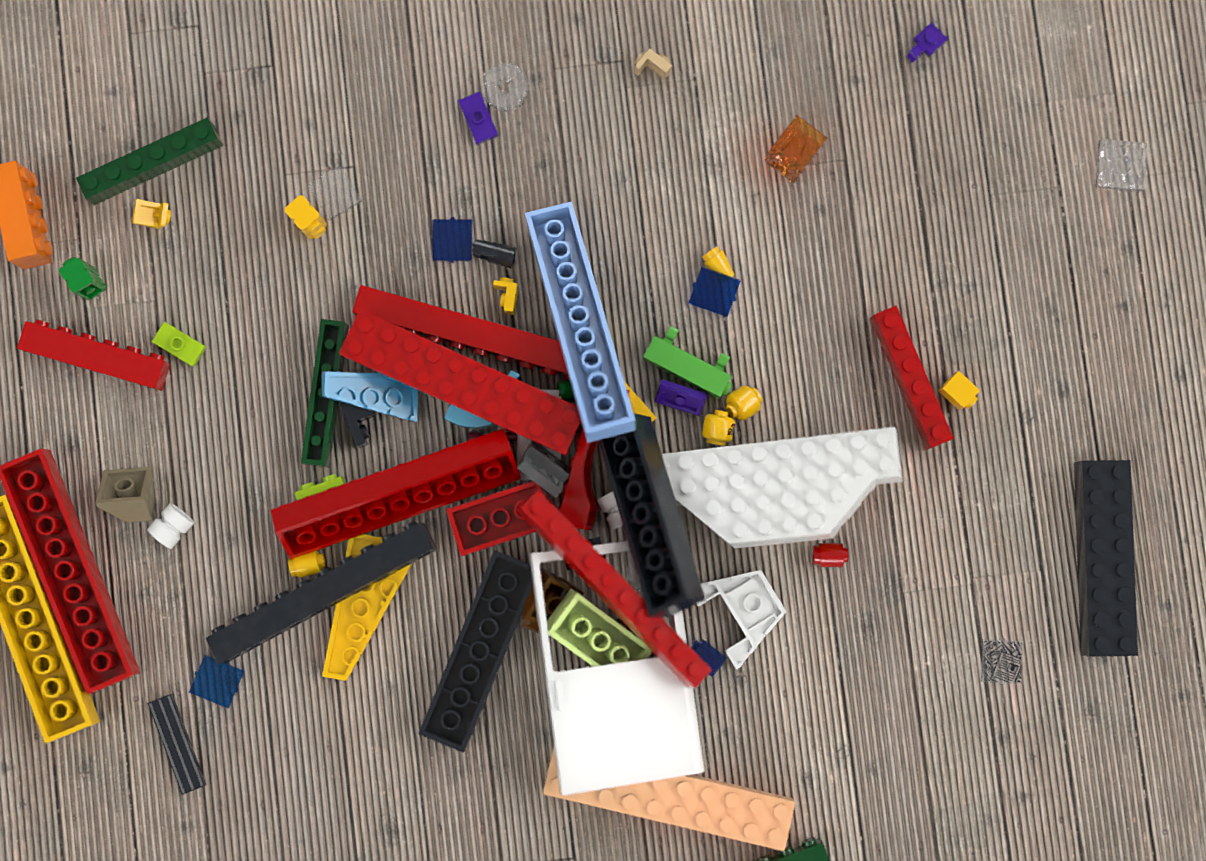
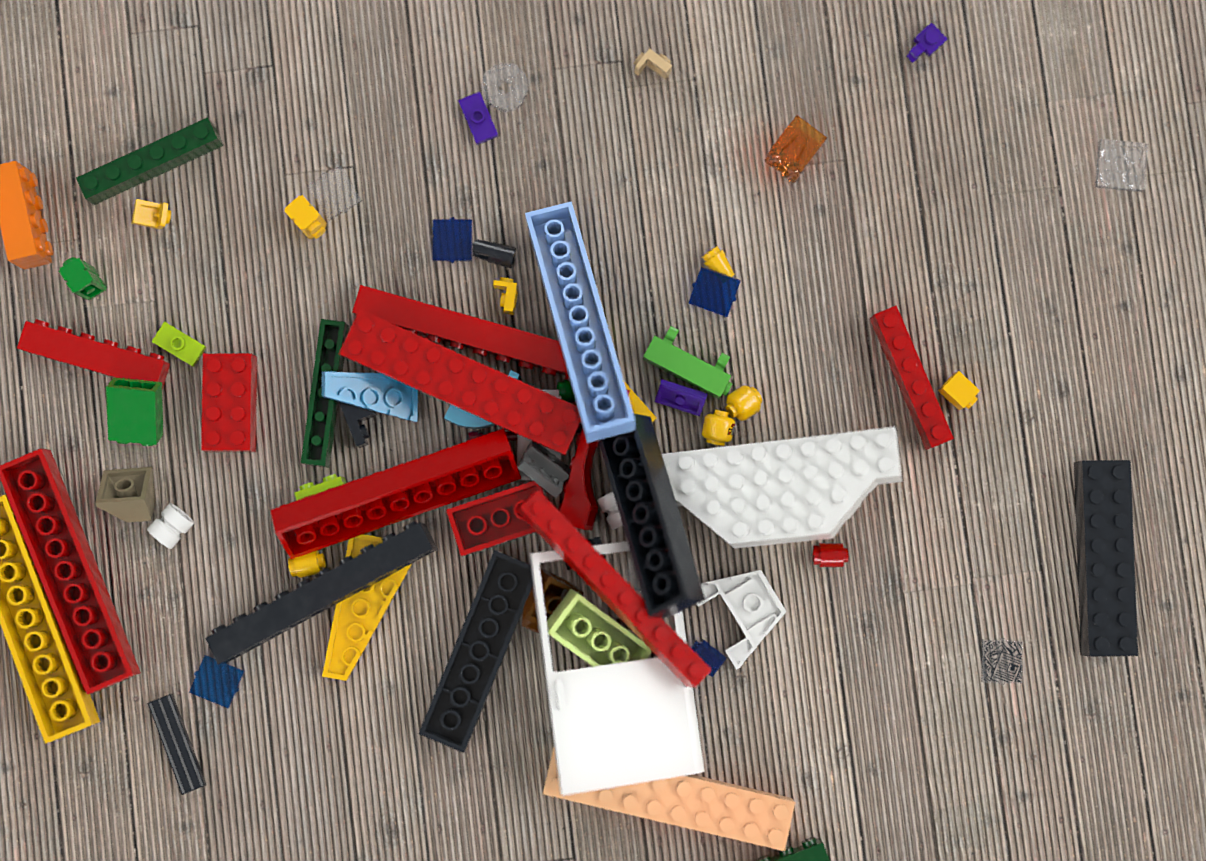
none -> green brick [106,377,163,446]
none -> red brick [201,353,257,452]

